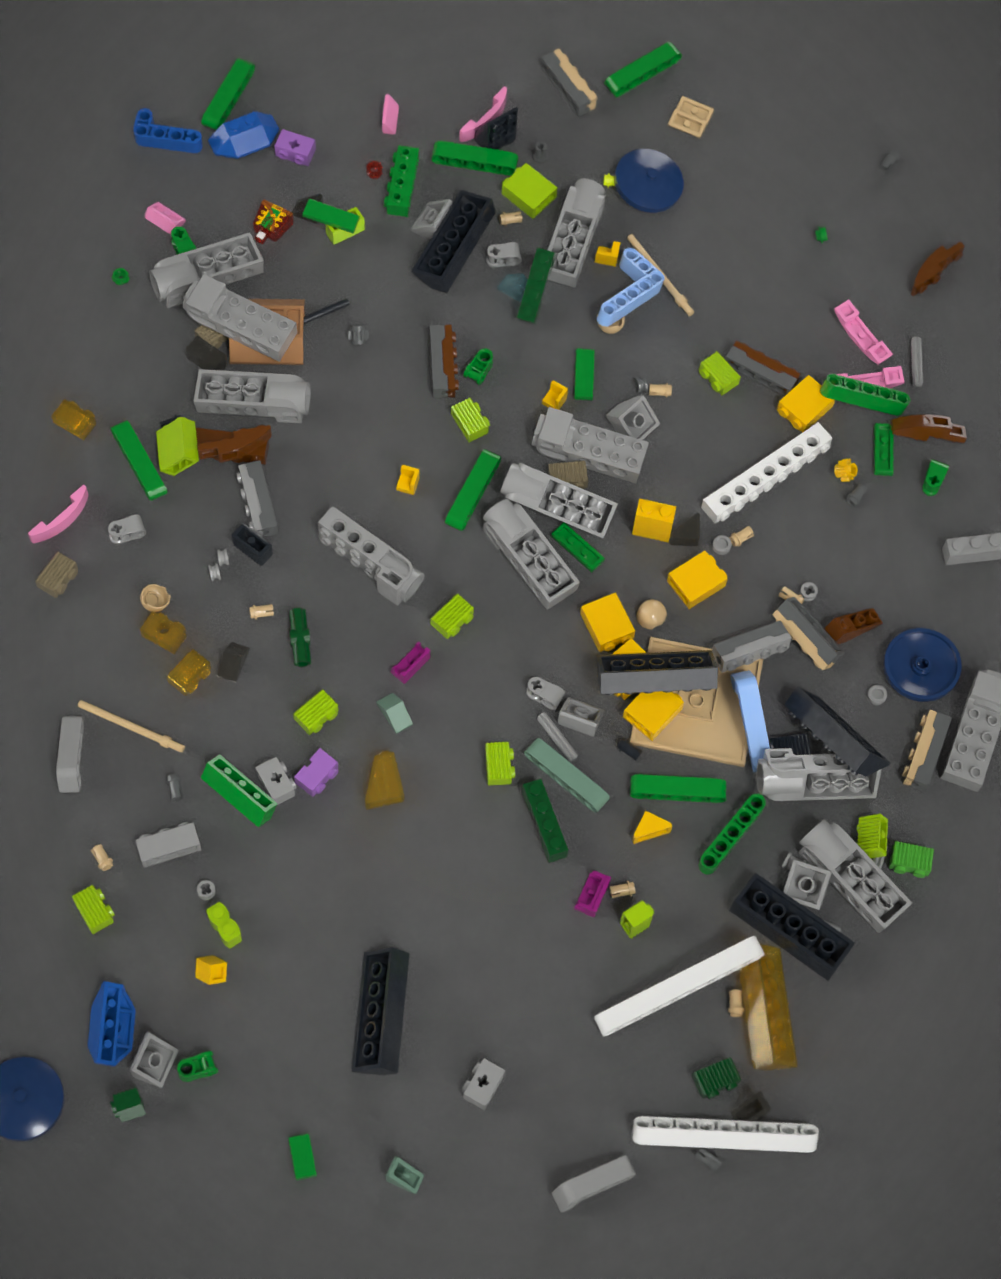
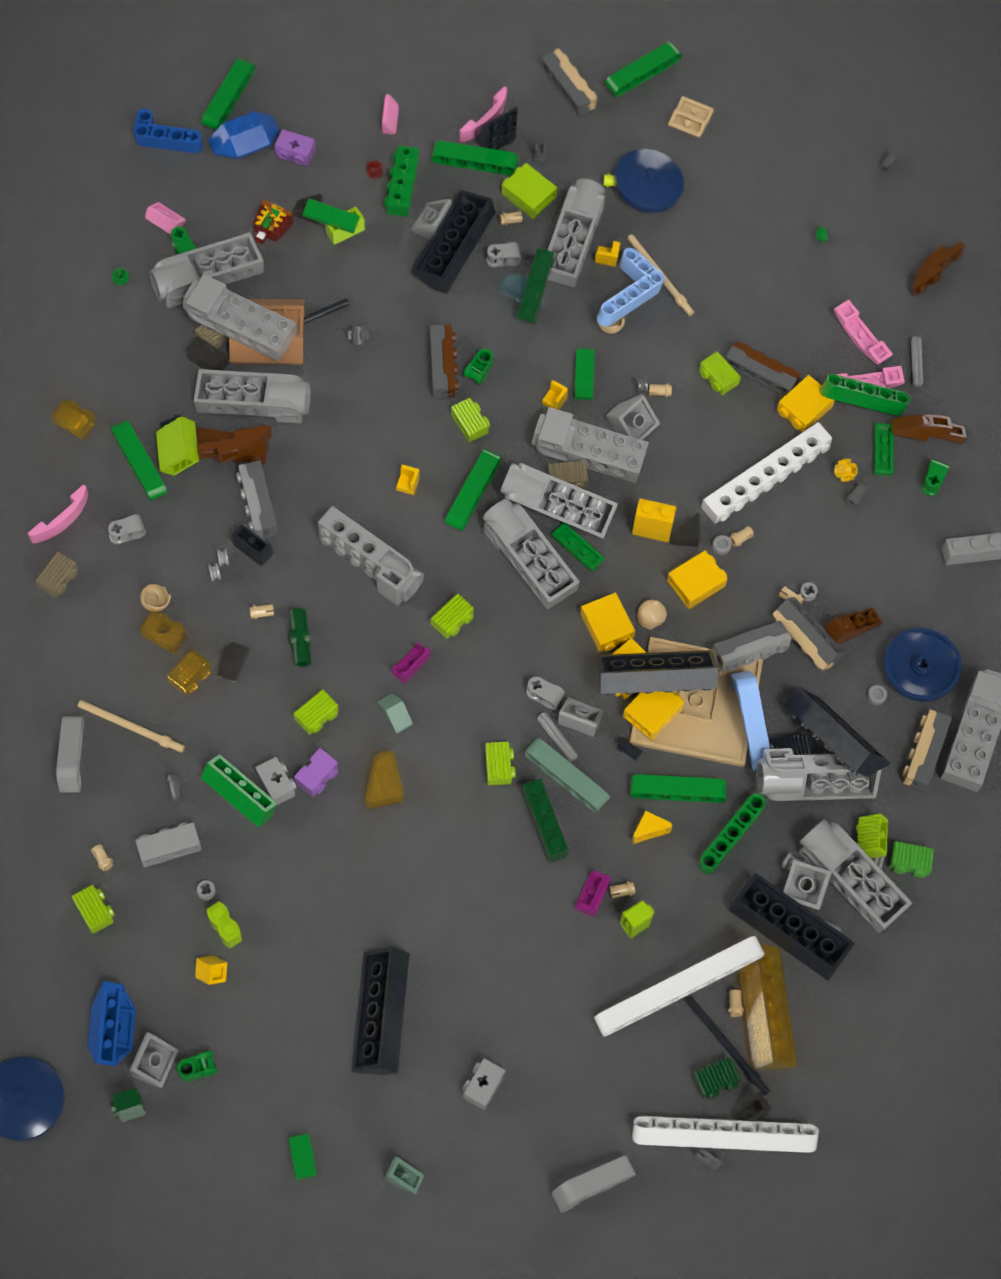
none -> black bar [686,996,771,1096]

